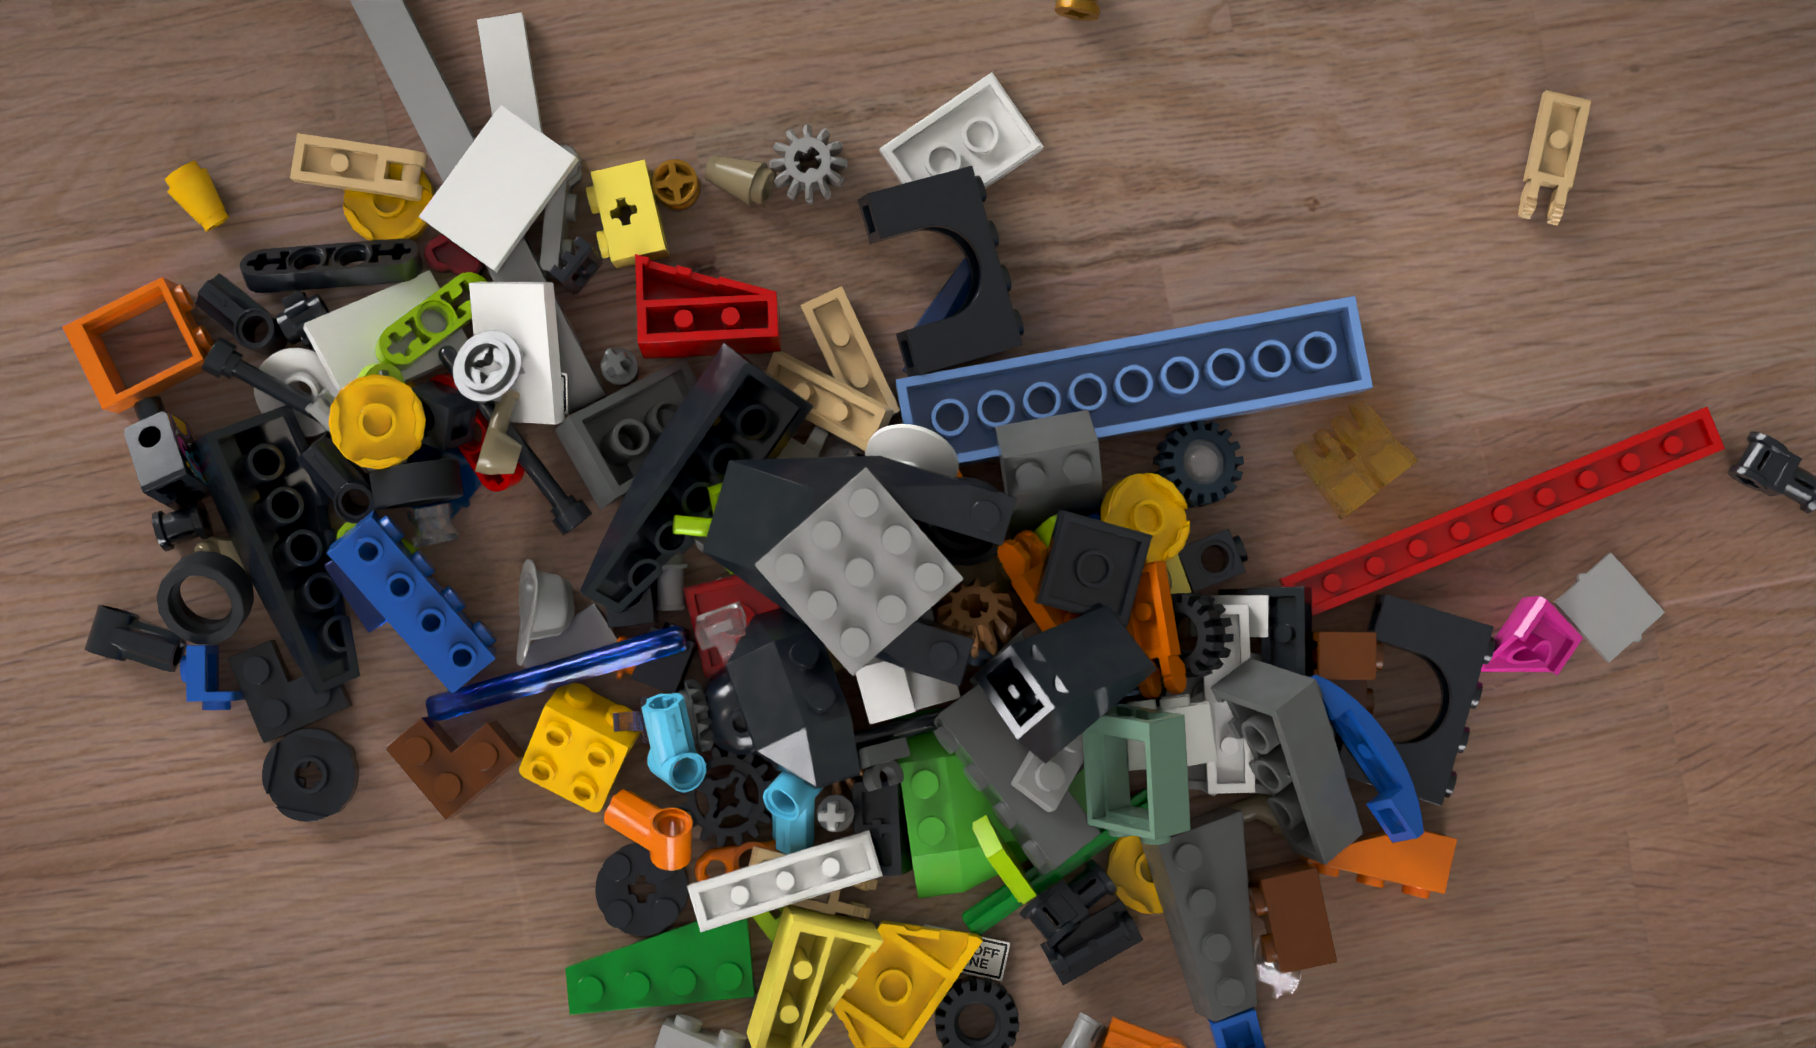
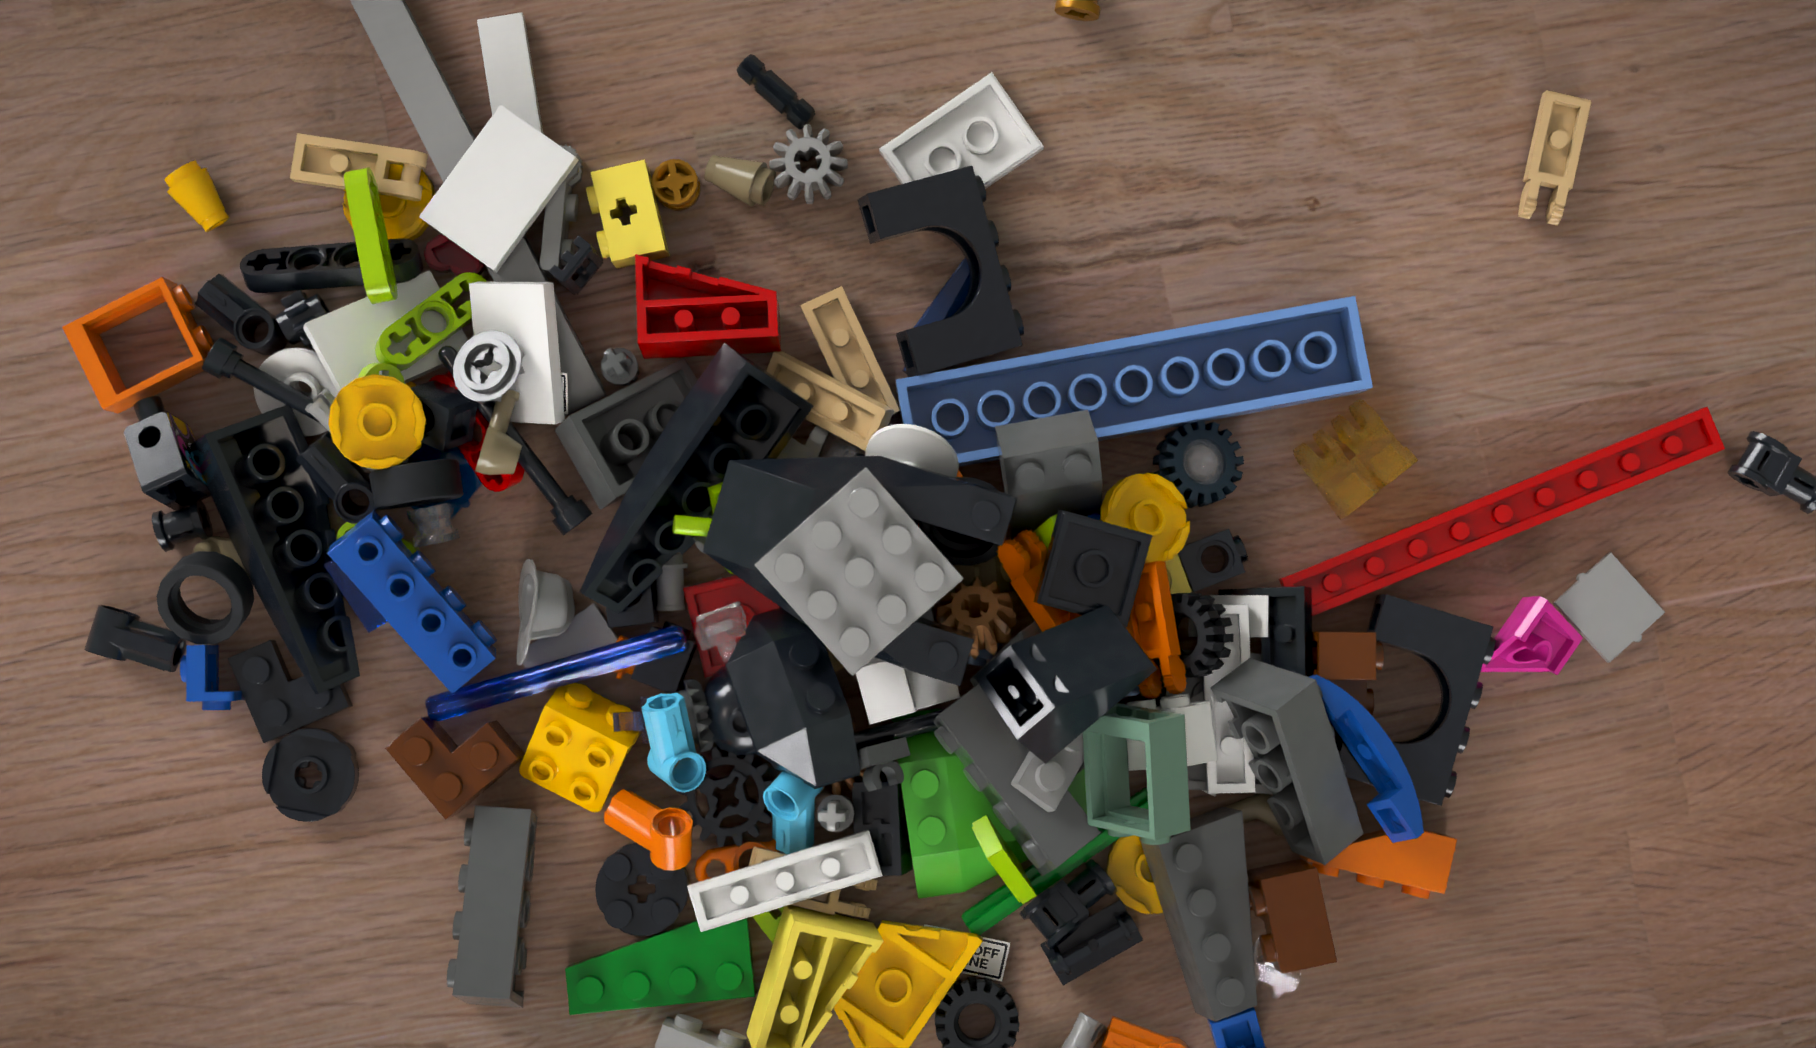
none -> lime beam [344,167,398,304]
none -> dark grey wedge [447,805,537,1008]
none -> black axle [737,54,815,129]

